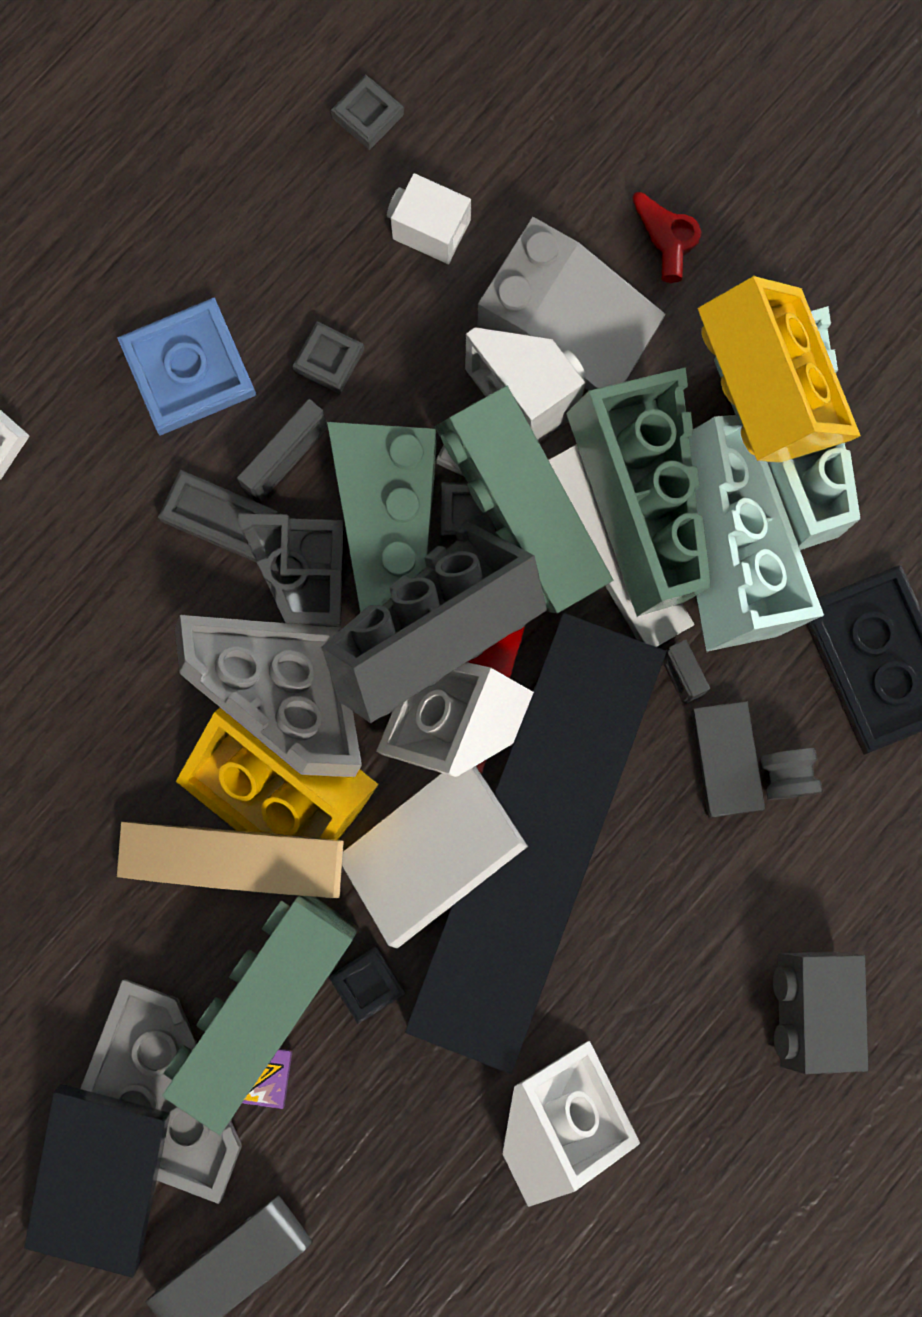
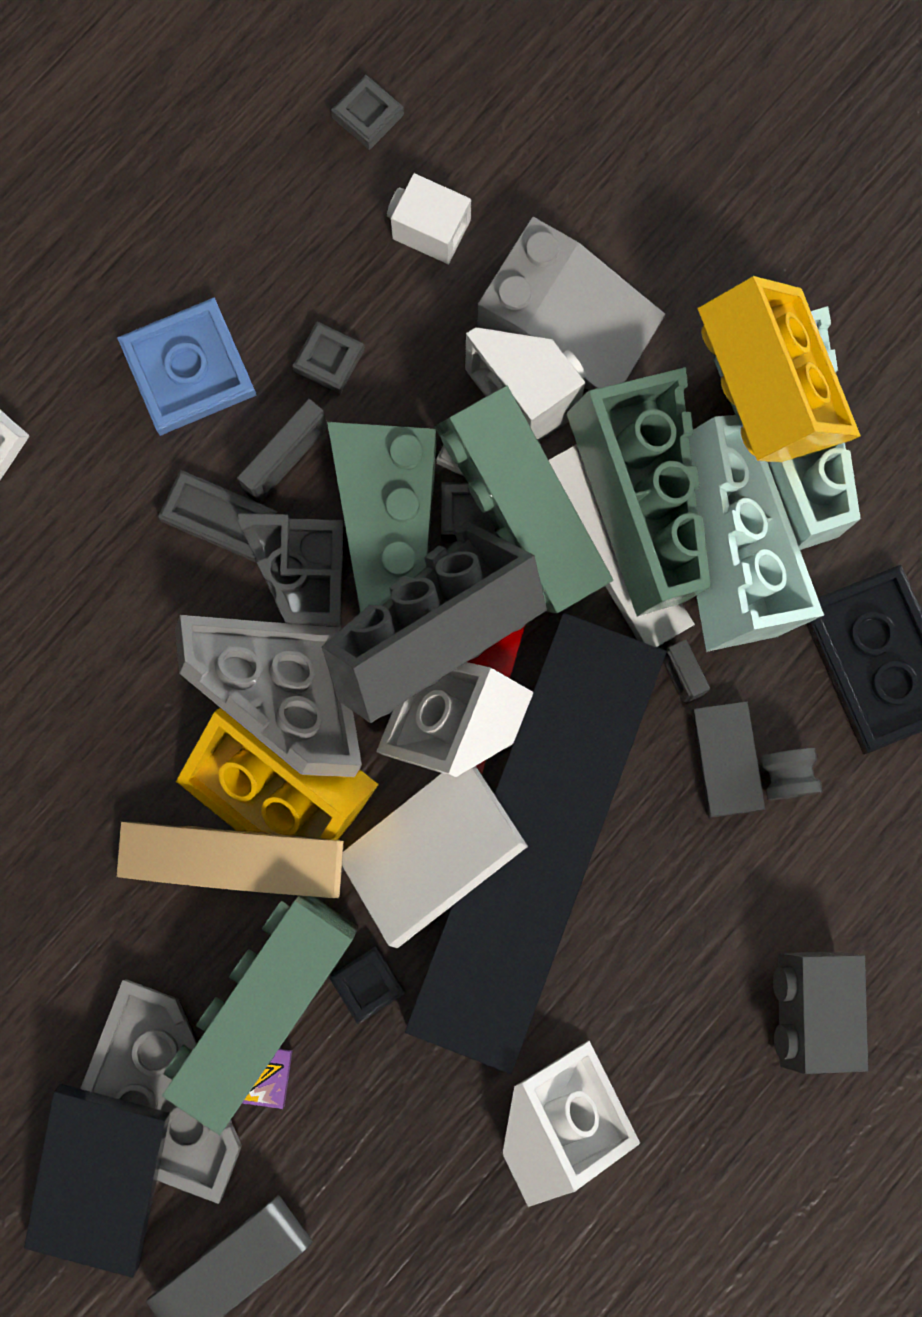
red animal [632,192,701,283] -> none

